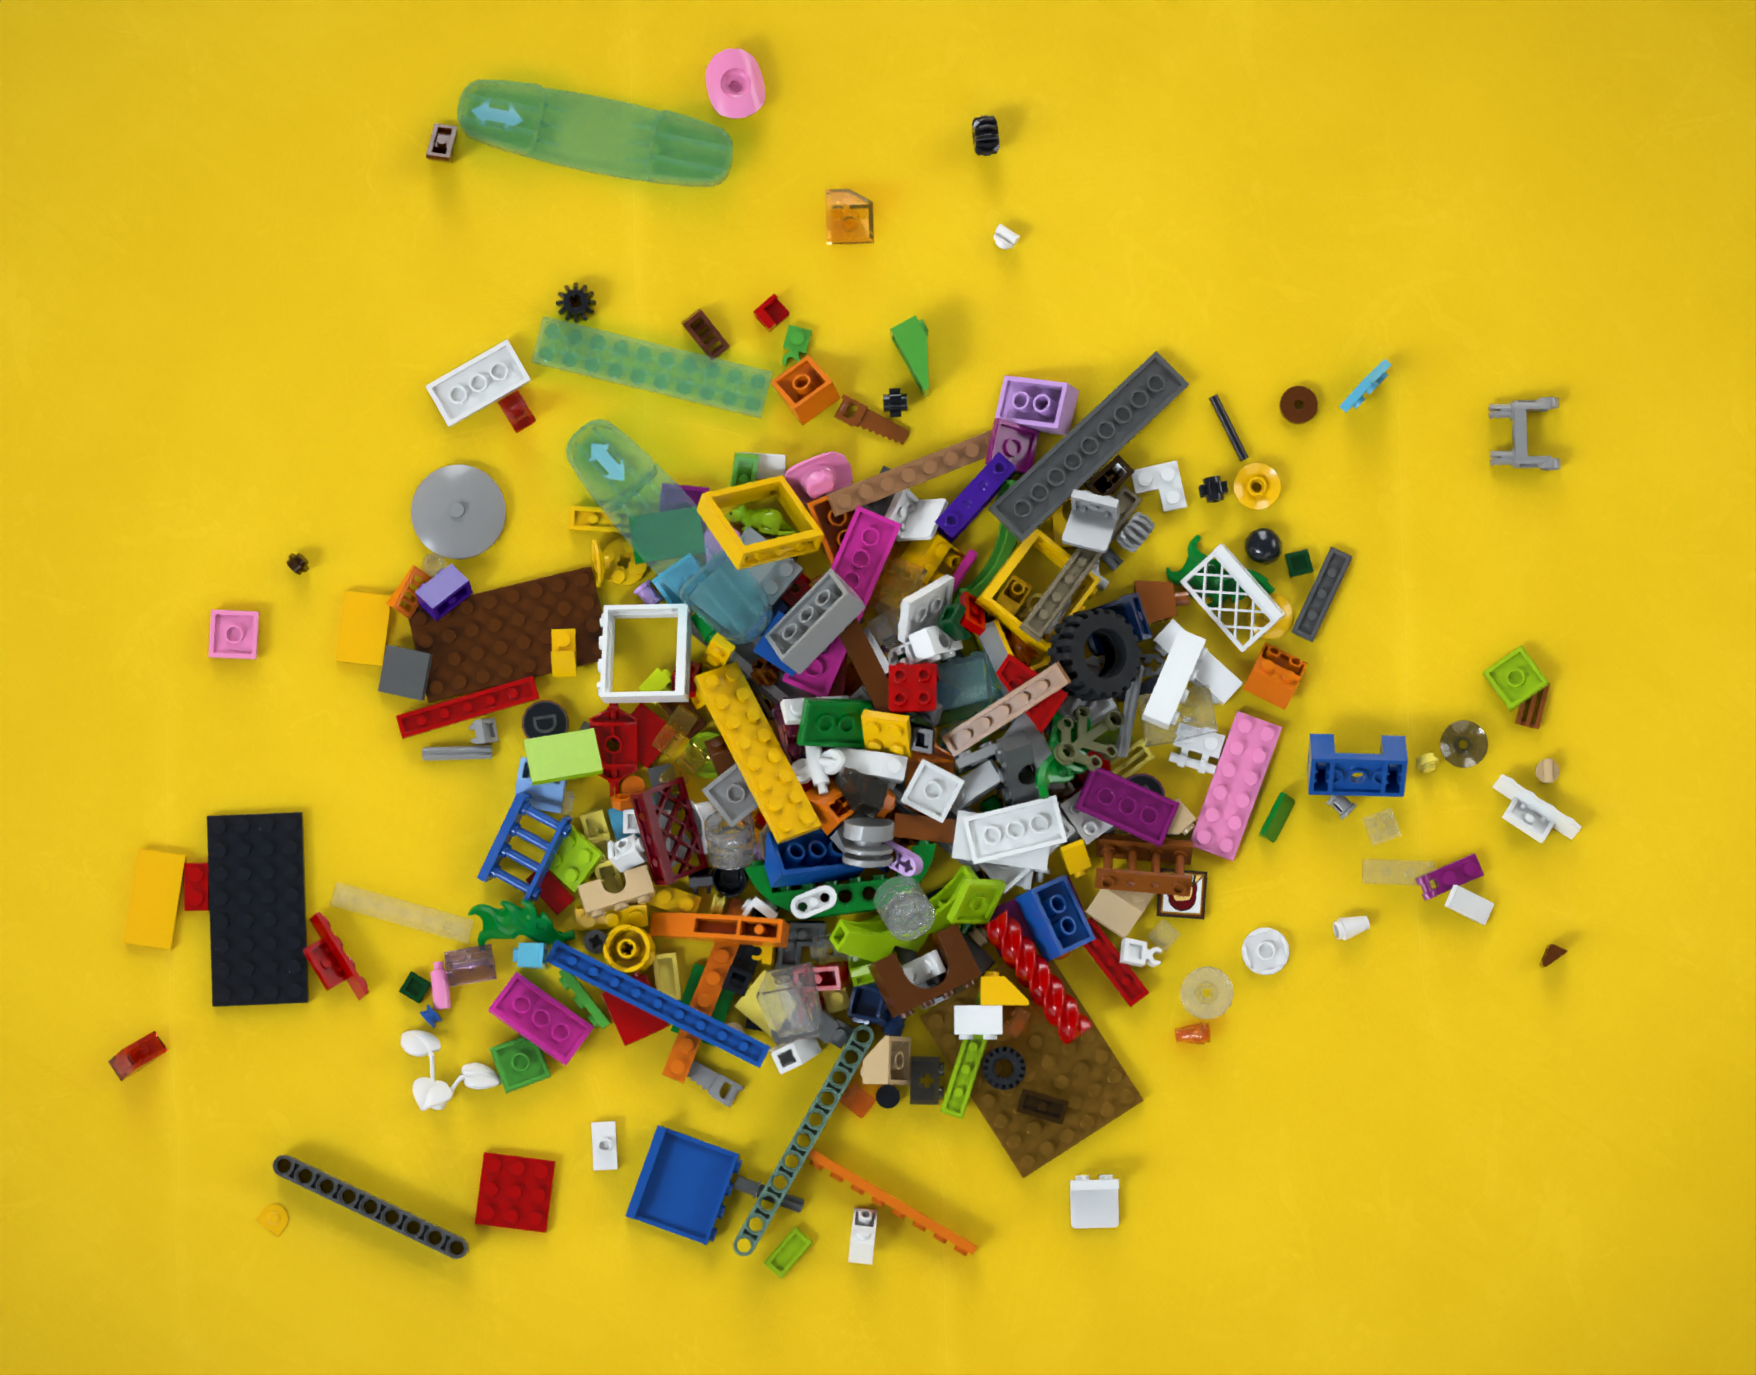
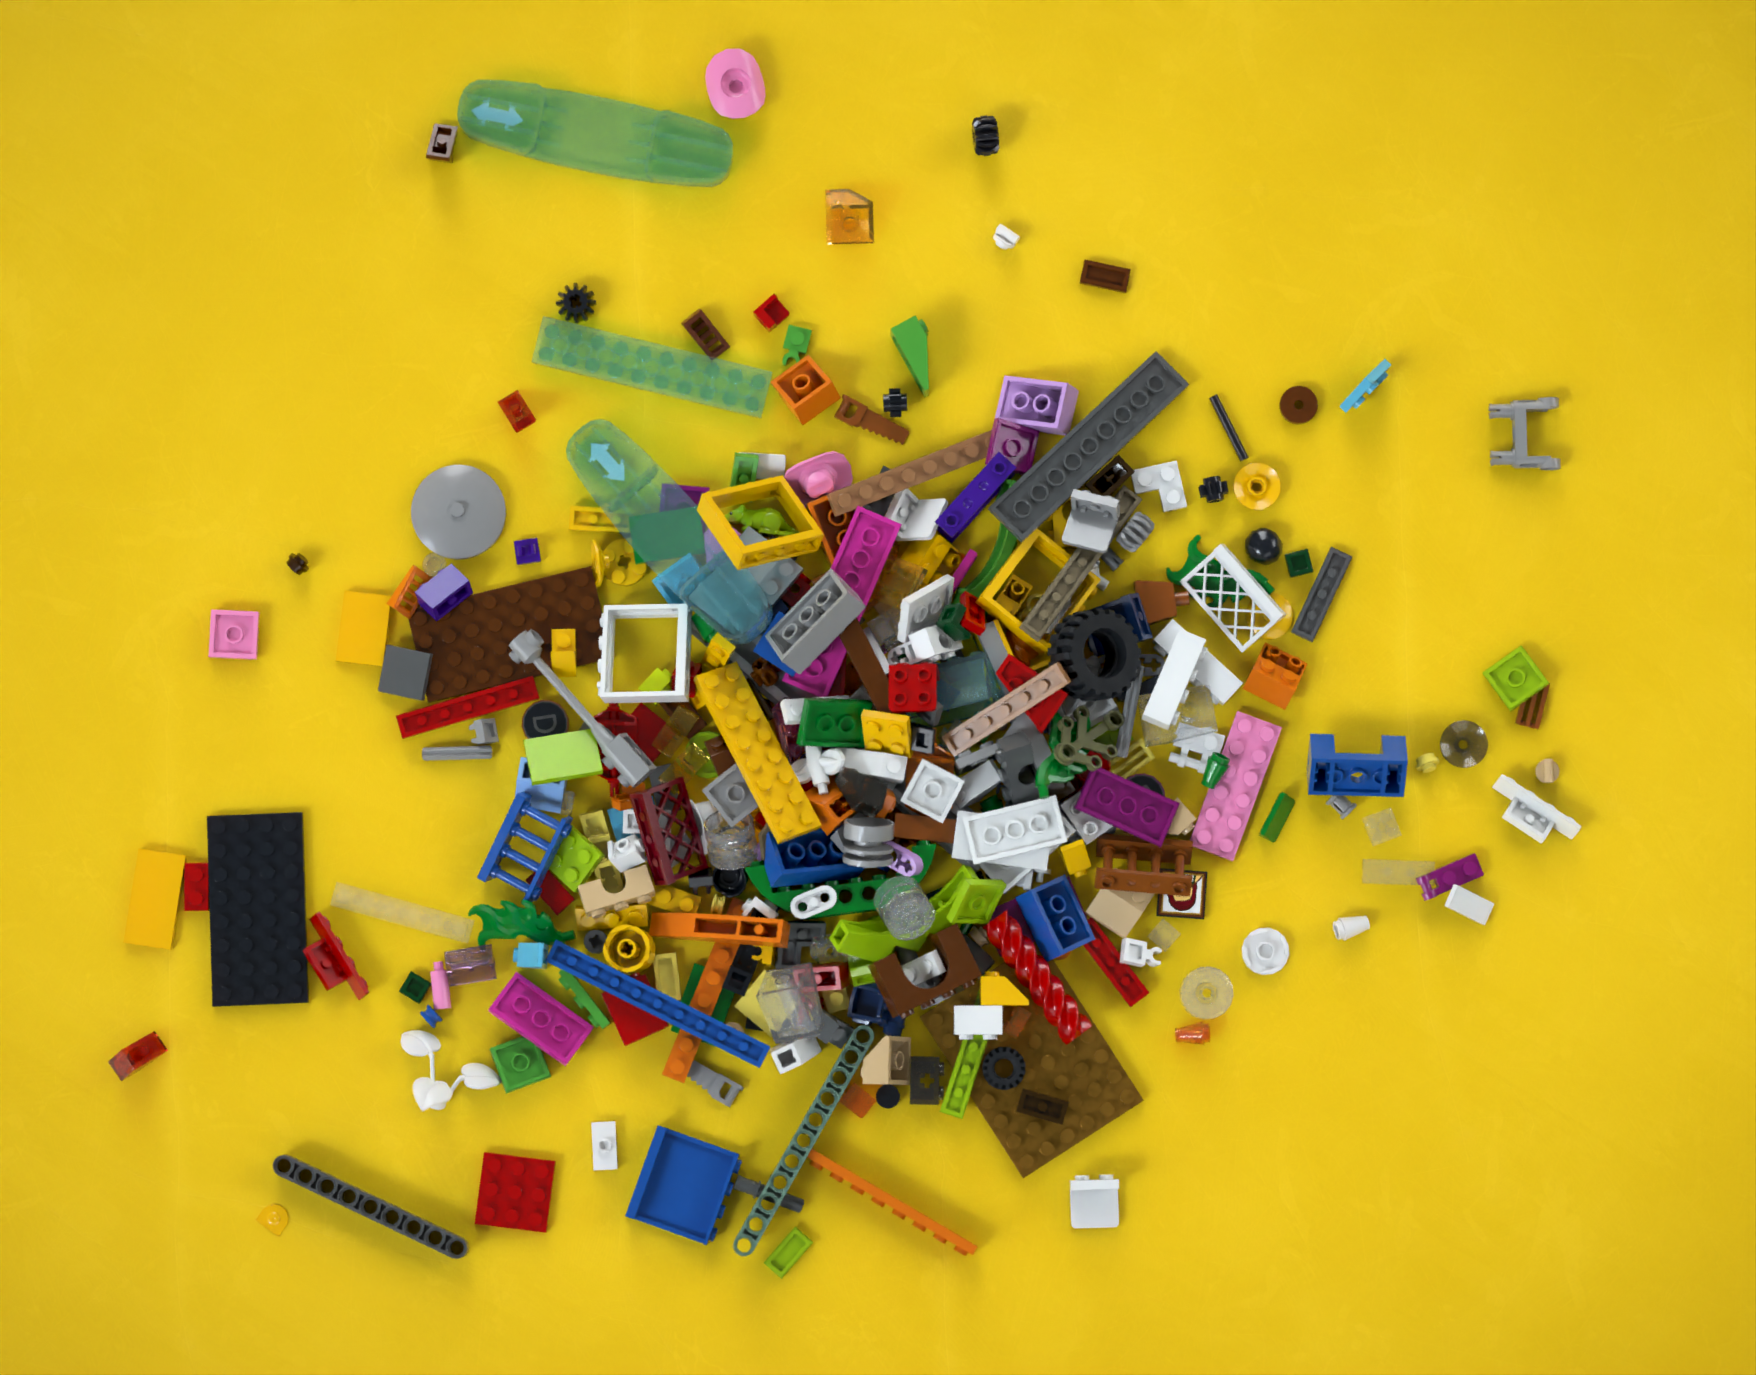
white plate [426,339,531,428] -> none
lavender bush [633,579,664,604] -> none
white slope [848,1208,878,1265] -> none
reddish brown slope [1539,944,1568,968] -> none
none -> light grey bar [509,629,657,788]
none -> dark purple tile [514,538,541,565]
none -> reddish brown tile [1079,260,1131,293]
none -> green cone [1201,752,1230,789]

